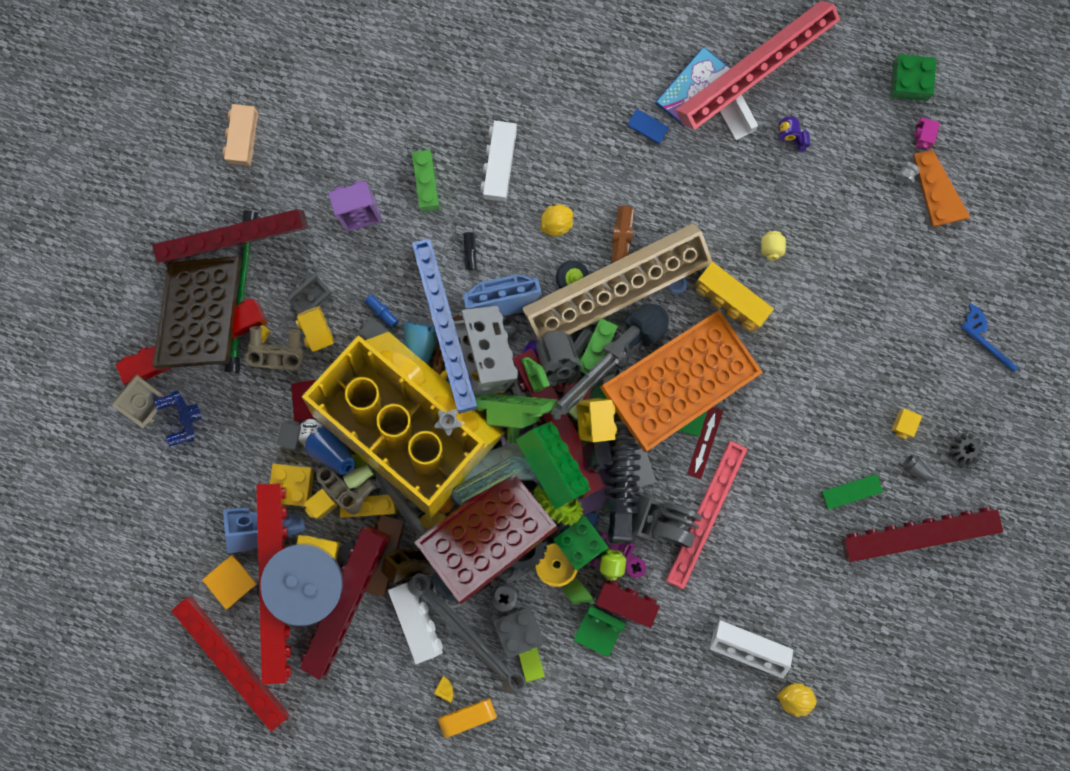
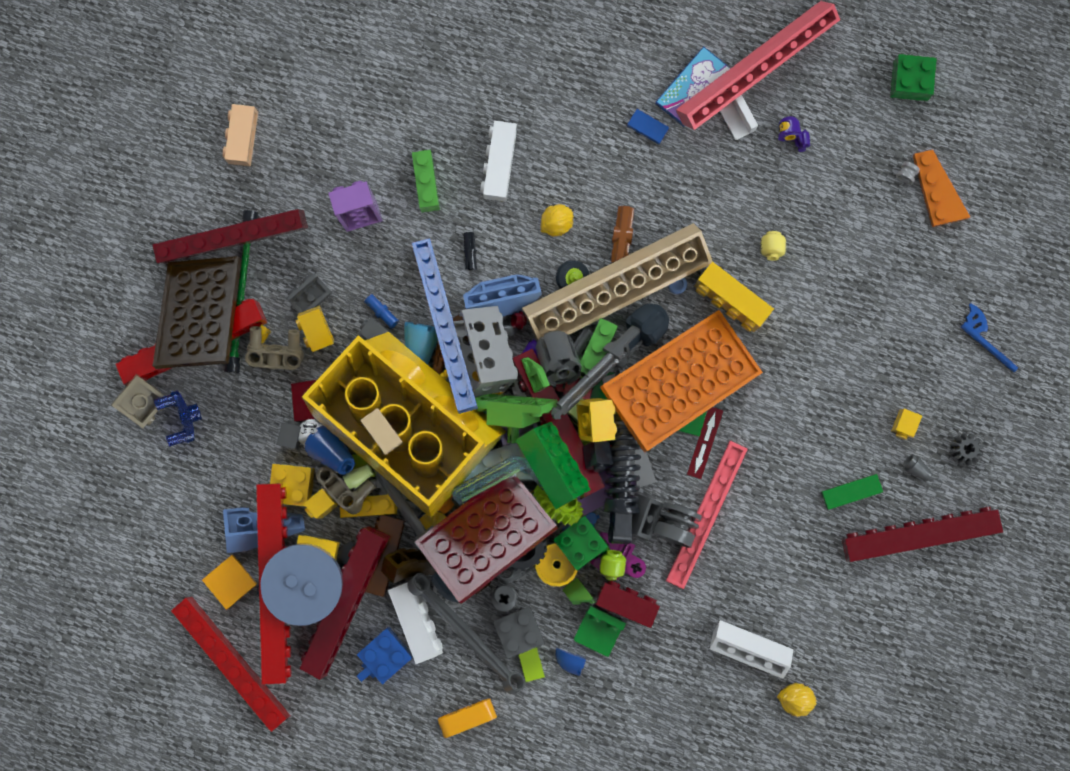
light grey plate [434,409,462,436] -> none
yellow tile [434,676,454,703] -> none
dark pink brick [914,117,940,150] -> none
none -> blue hinge [357,627,413,685]
none -> tan tile [360,408,403,455]
none -> dark red plate [511,311,527,330]
none -> blue brick [555,648,586,676]

